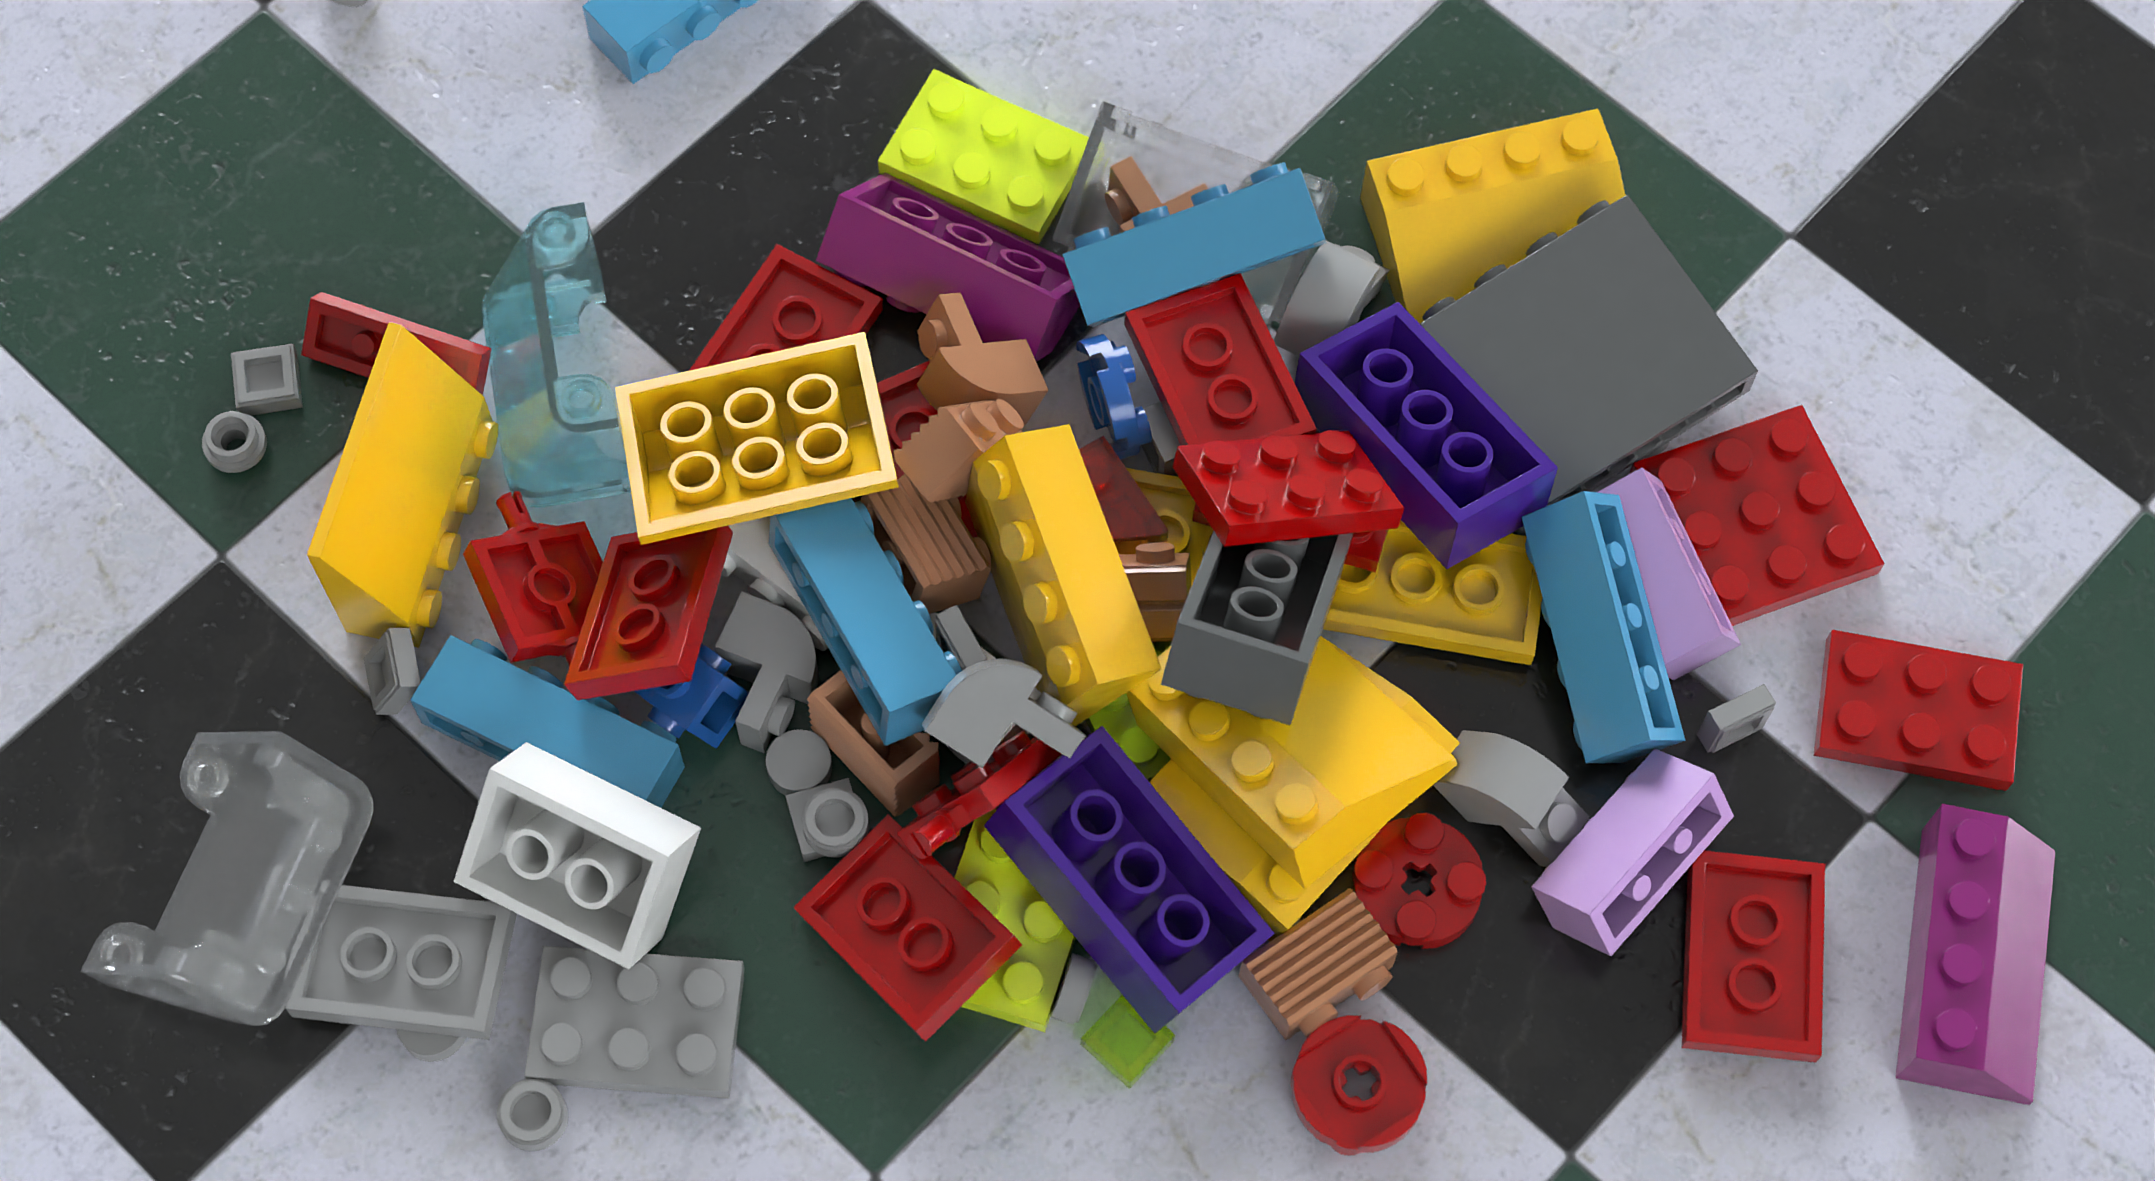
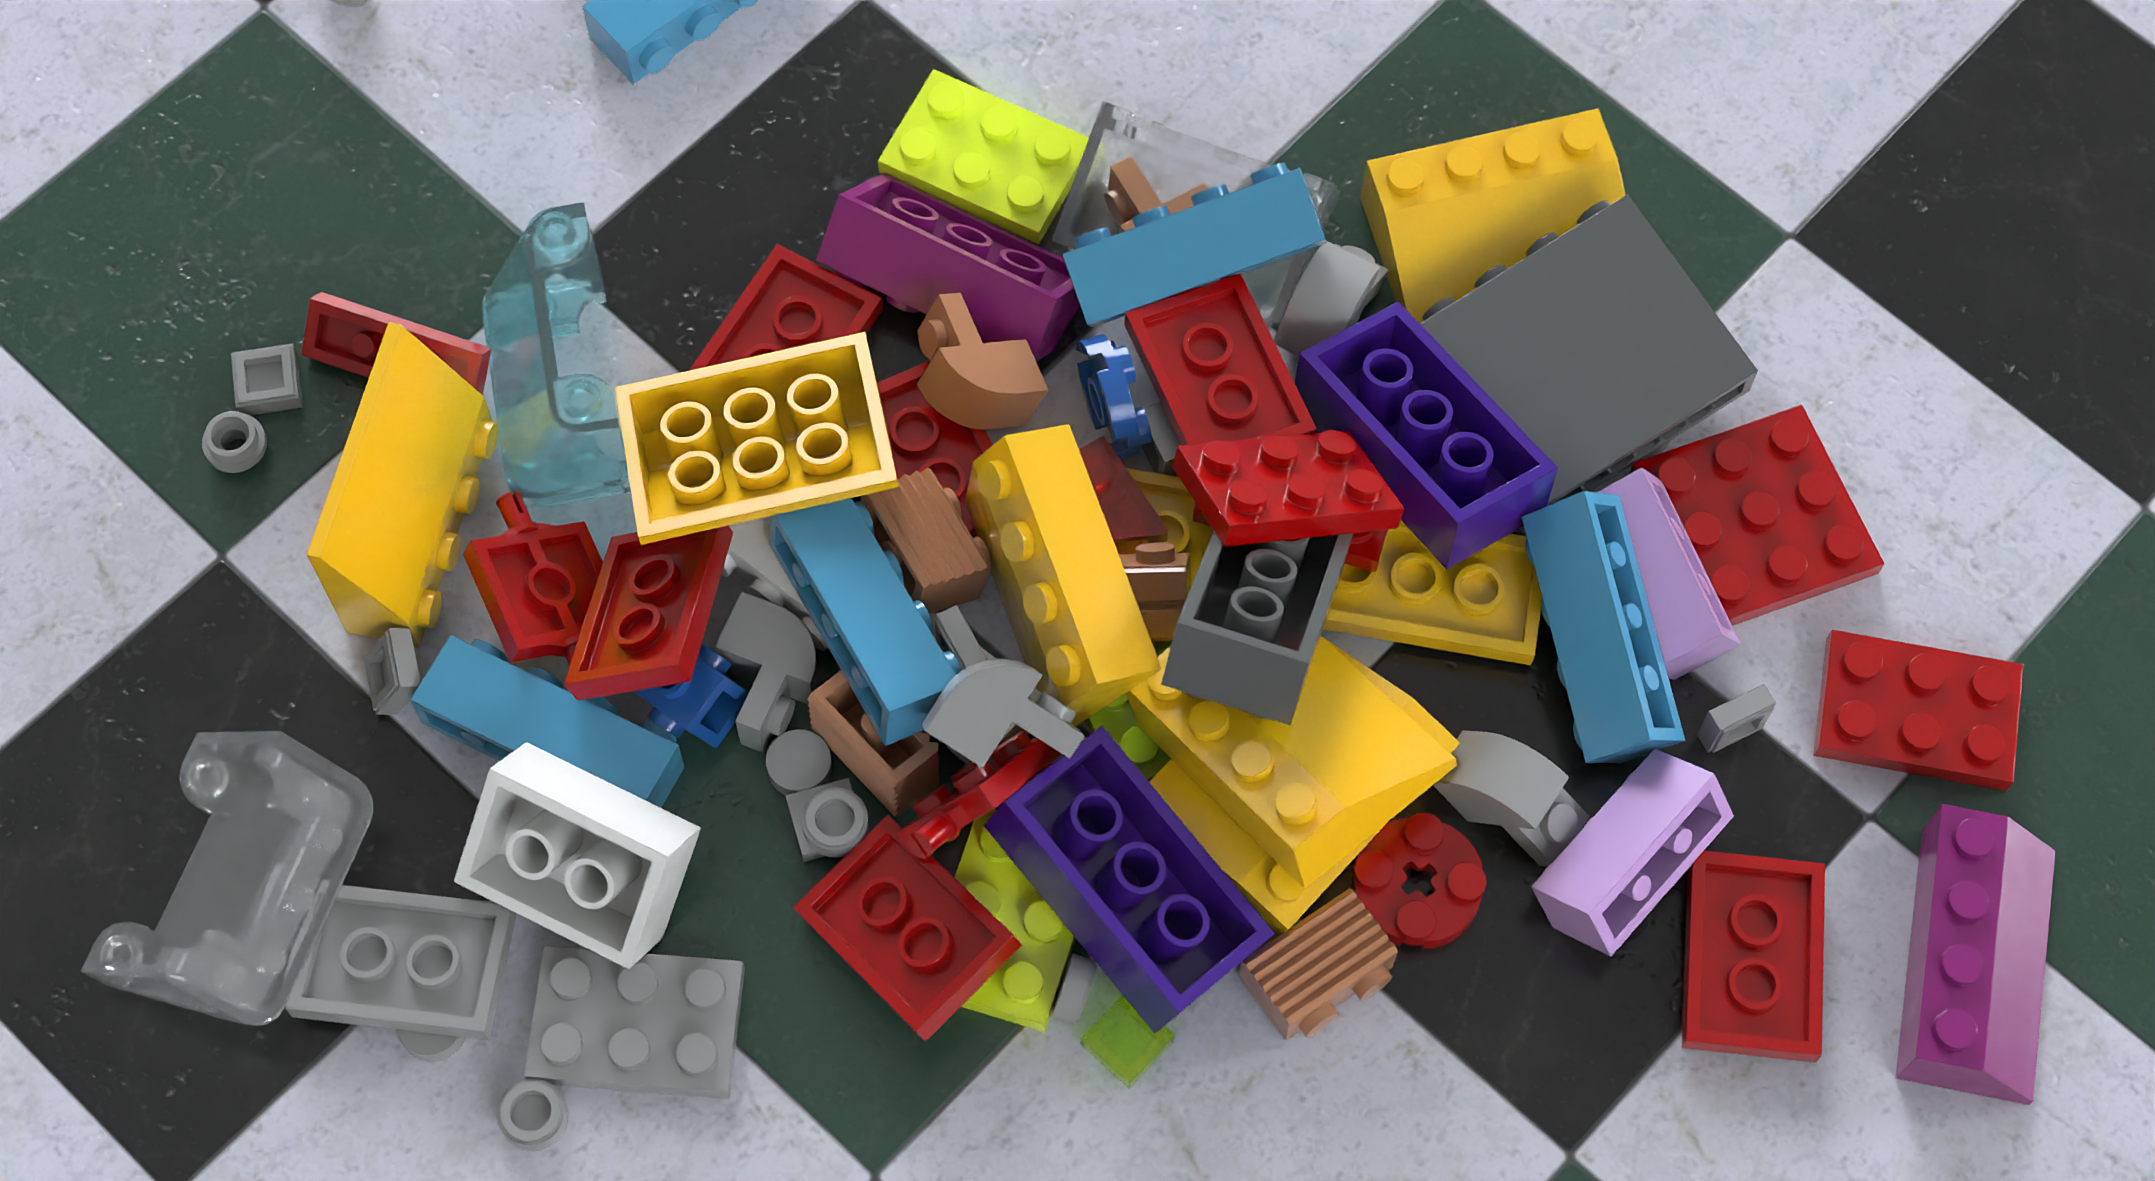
nougat brick [893,399,1024,503] -> none
red plate [1291,1015,1427,1156] -> none

